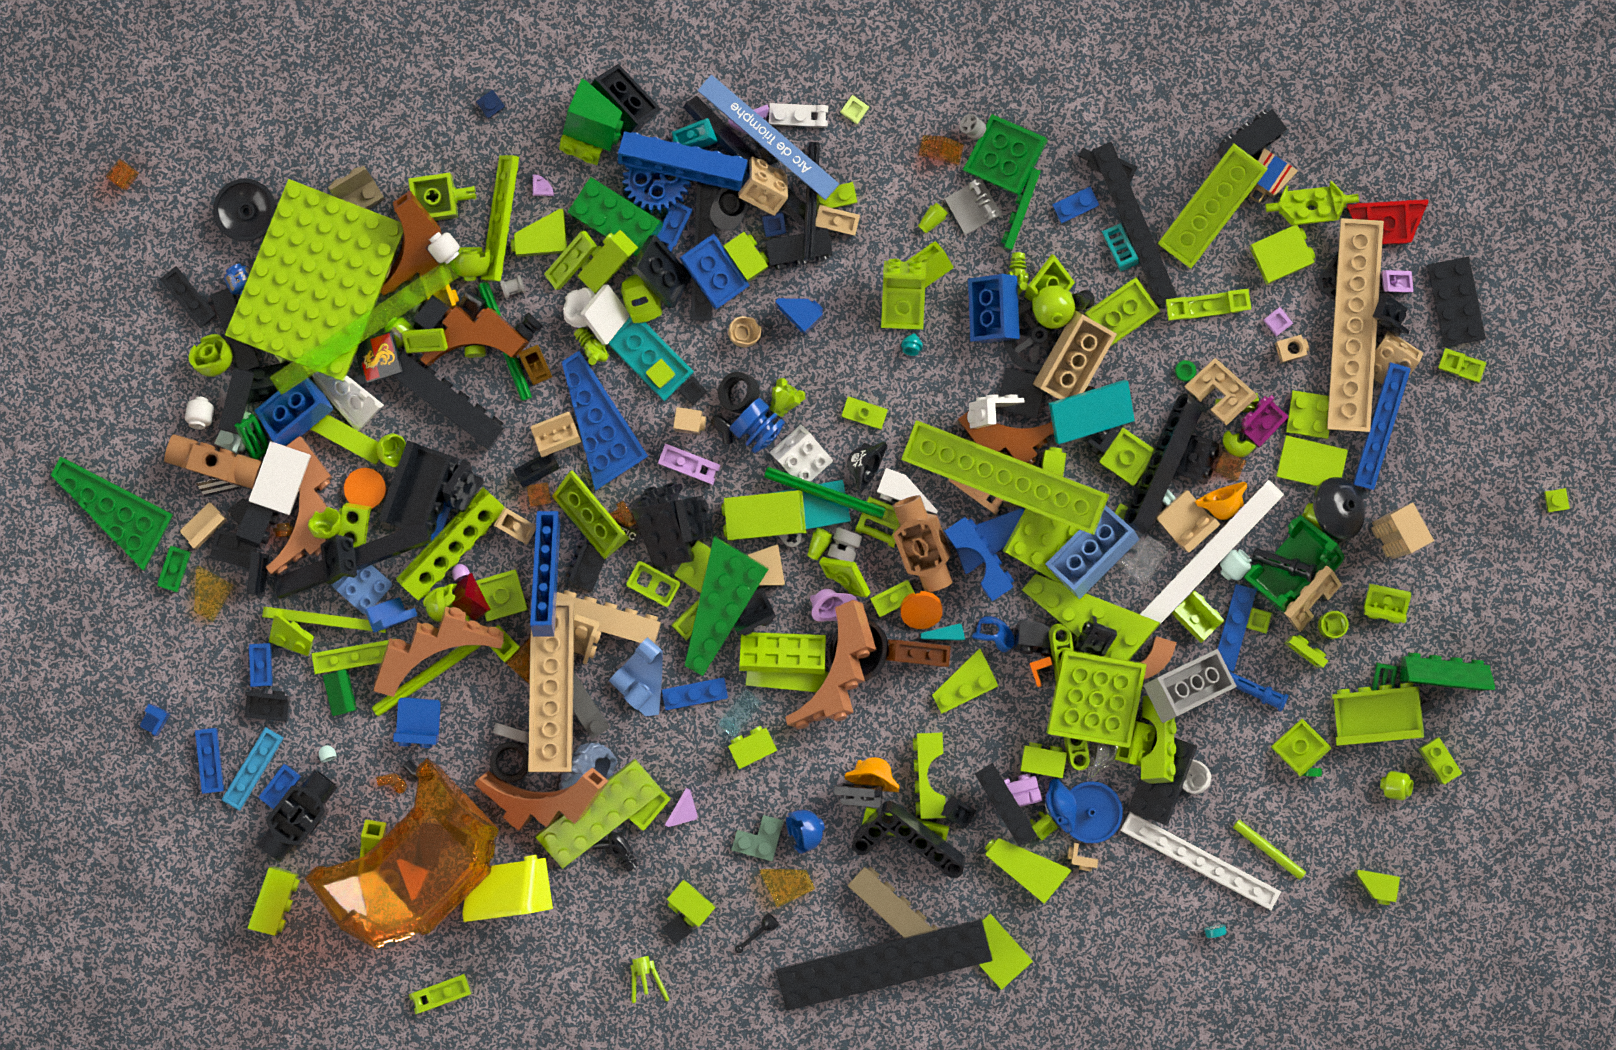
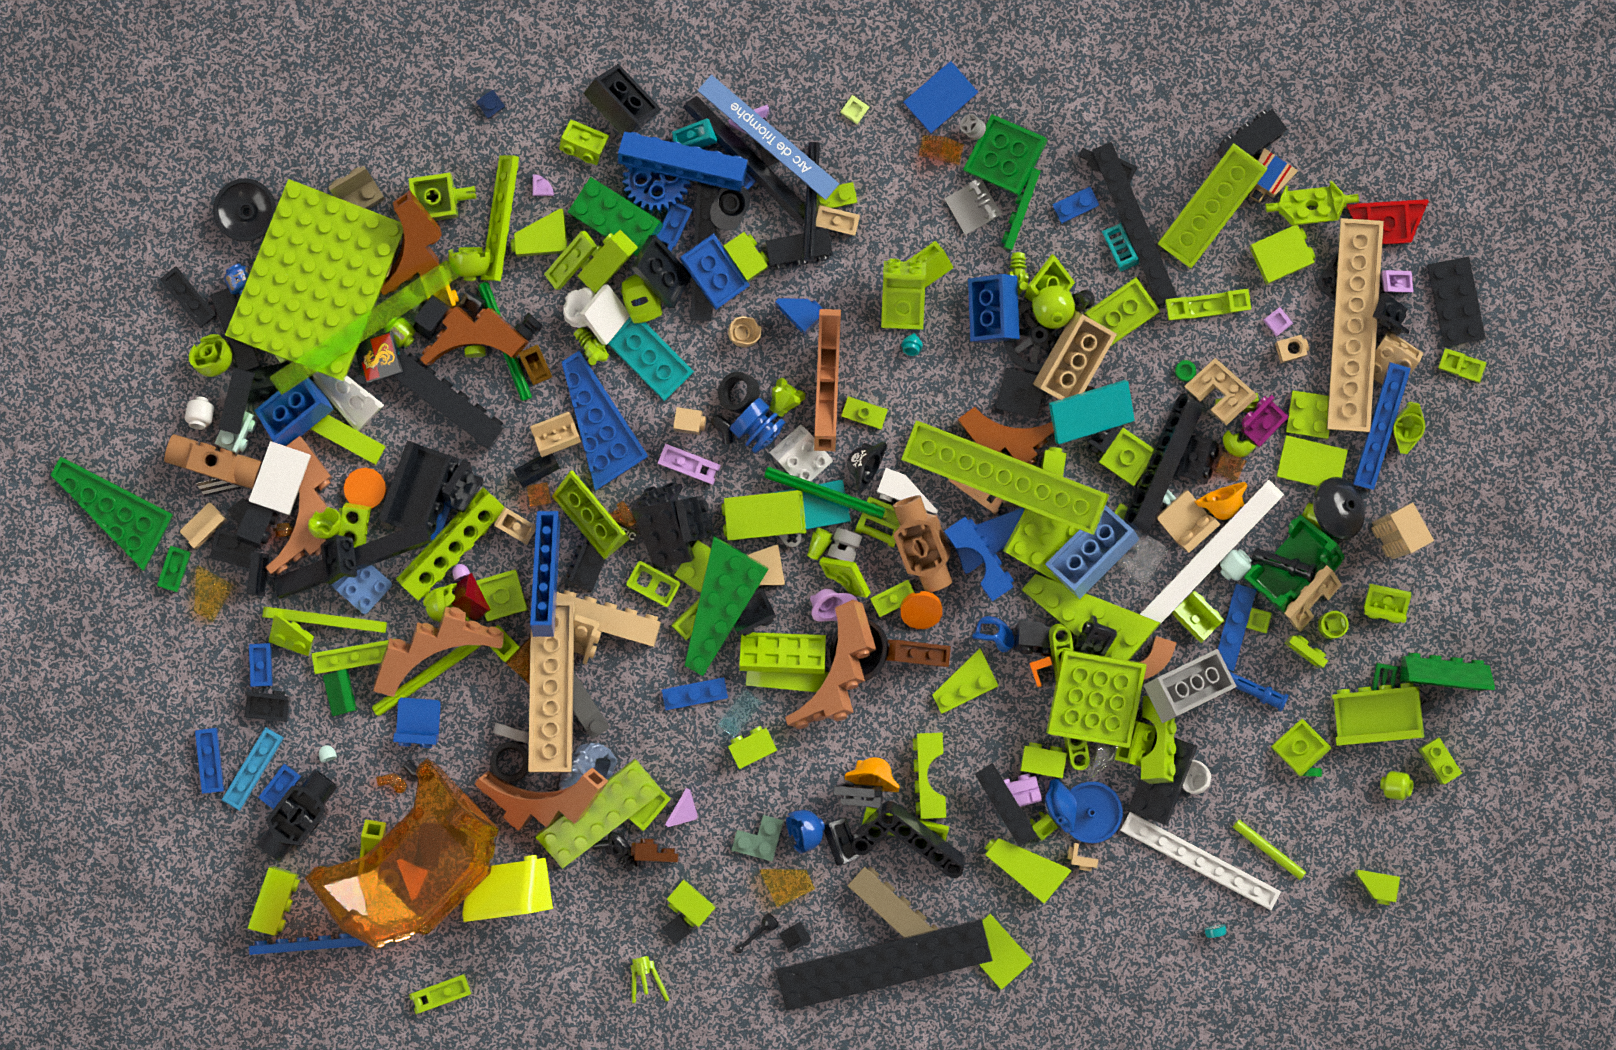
clear orange piece [106,158,140,191] -> none
blue panel [140,704,170,736] -> none
green tile [234,414,269,459] -> none
panel [365,597,418,633] -> none
lime hair [376,433,406,468] -> none
lime tile [402,328,448,353] -> none
white head [428,232,460,264] -> none
light grey bush [500,275,526,299] -> none
green slope [563,79,624,151] -> none
medium blue panel [609,637,663,716] -> none
lime piece [646,359,676,389] -> none
black tile [678,376,708,406] -> none
tan bracket [739,157,788,216] -> none
dark blue plate [761,212,786,237] -> none
white plate [769,103,828,128] -> none
lime cone [918,202,948,234] -> none
teal slope [920,623,965,641] -> none
black plate [941,796,976,829] -> none
white bracket [967,395,1024,428] -> none
lime plate [1544,488,1570,513] -> none
none -> blue plate [249,932,379,955]
none -> reddish brown plate [631,838,679,862]
none -> black panel [780,921,812,953]
none -> nougat arch [814,309,841,451]
none -> black slope [824,817,860,866]
none -> blue tile [903,61,978,134]
none -> lime hat [1393,402,1425,454]

